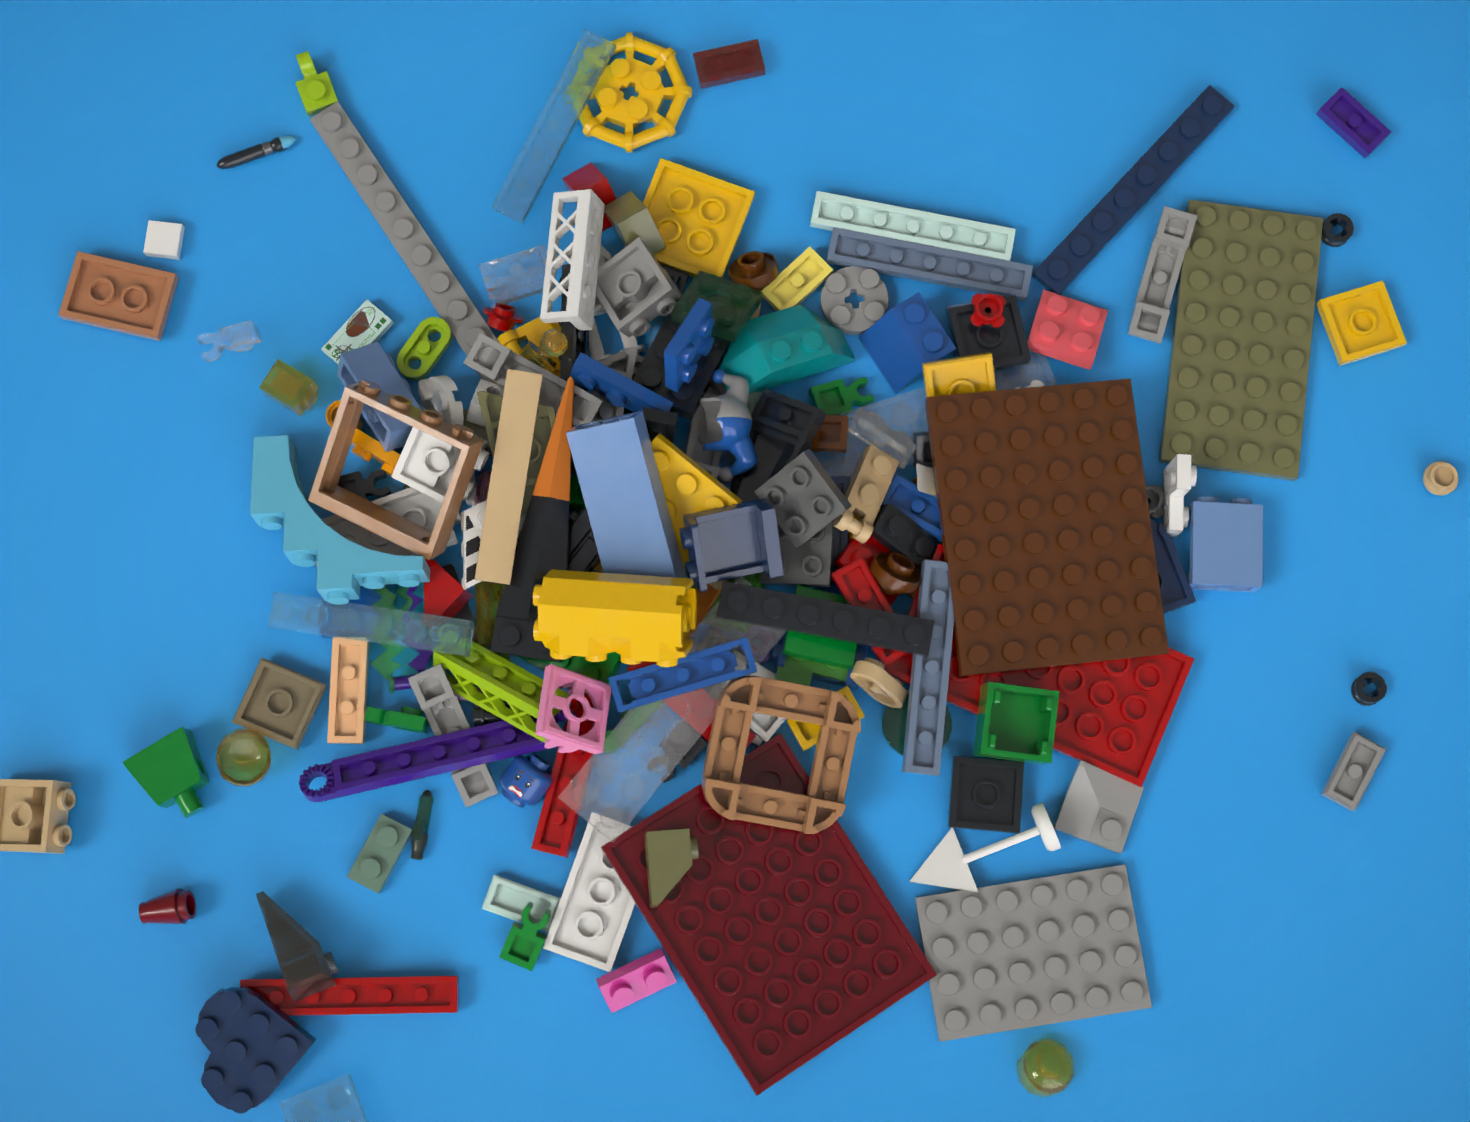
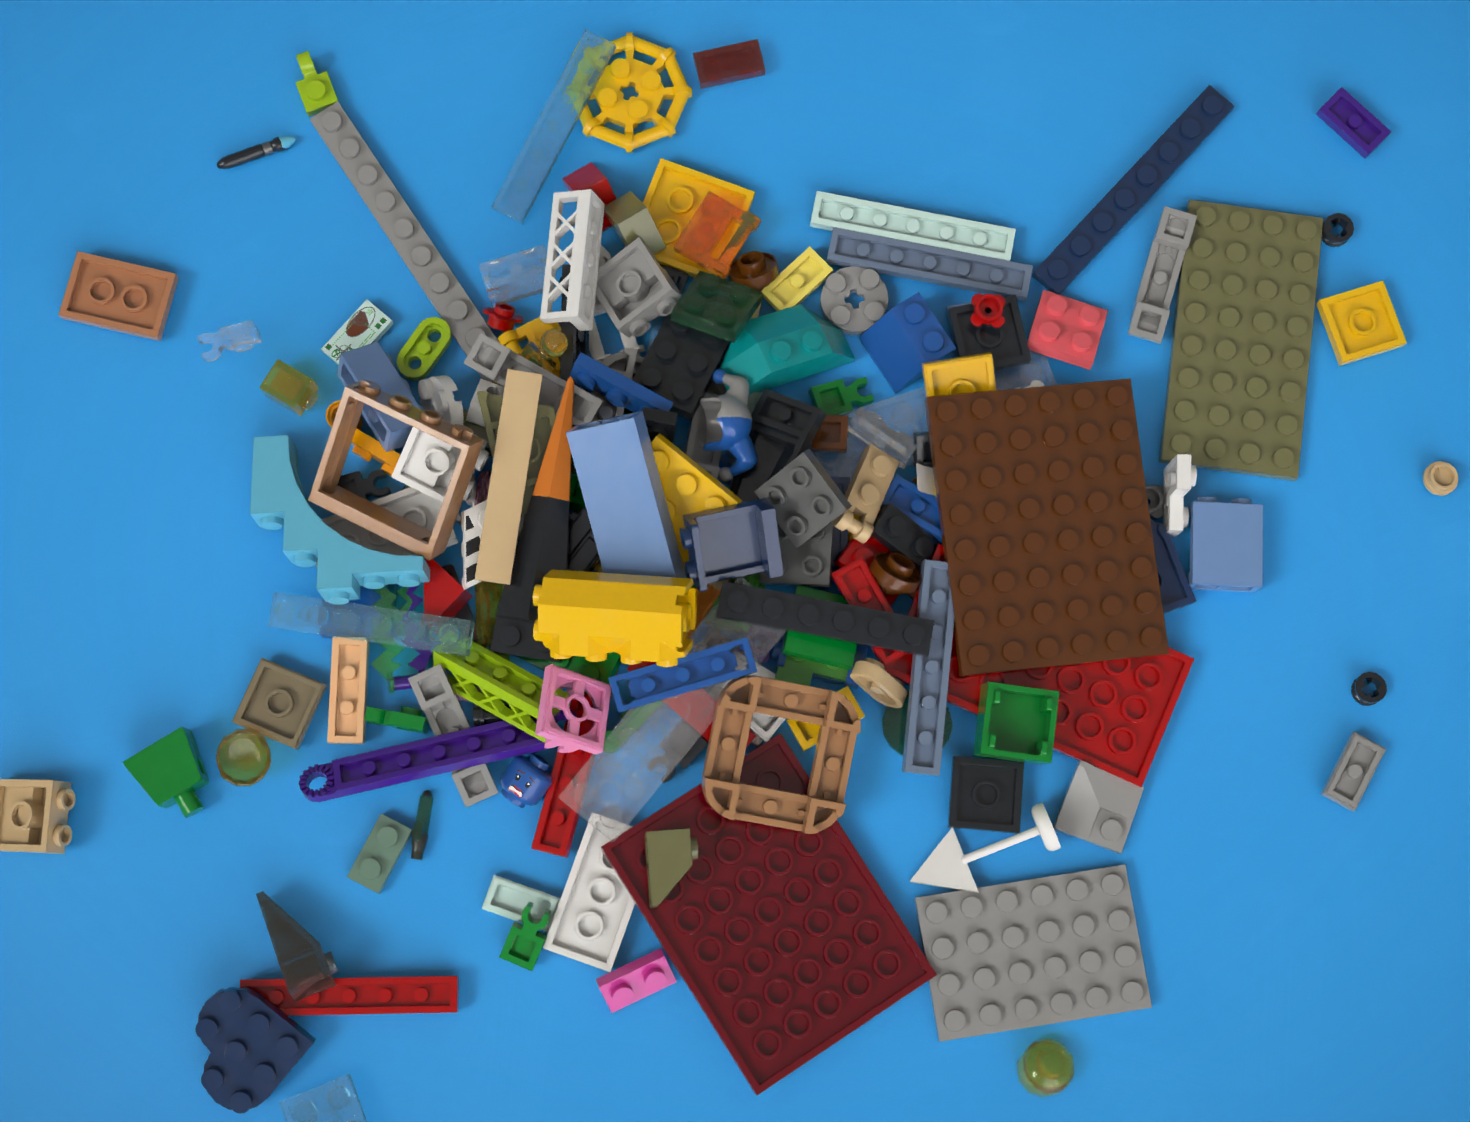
dark red cone [138,888,196,924] -> none
white tile [143,220,185,260] -> none
blue plate [664,297,714,393] -> none
none -> clear orange plate [674,191,761,279]

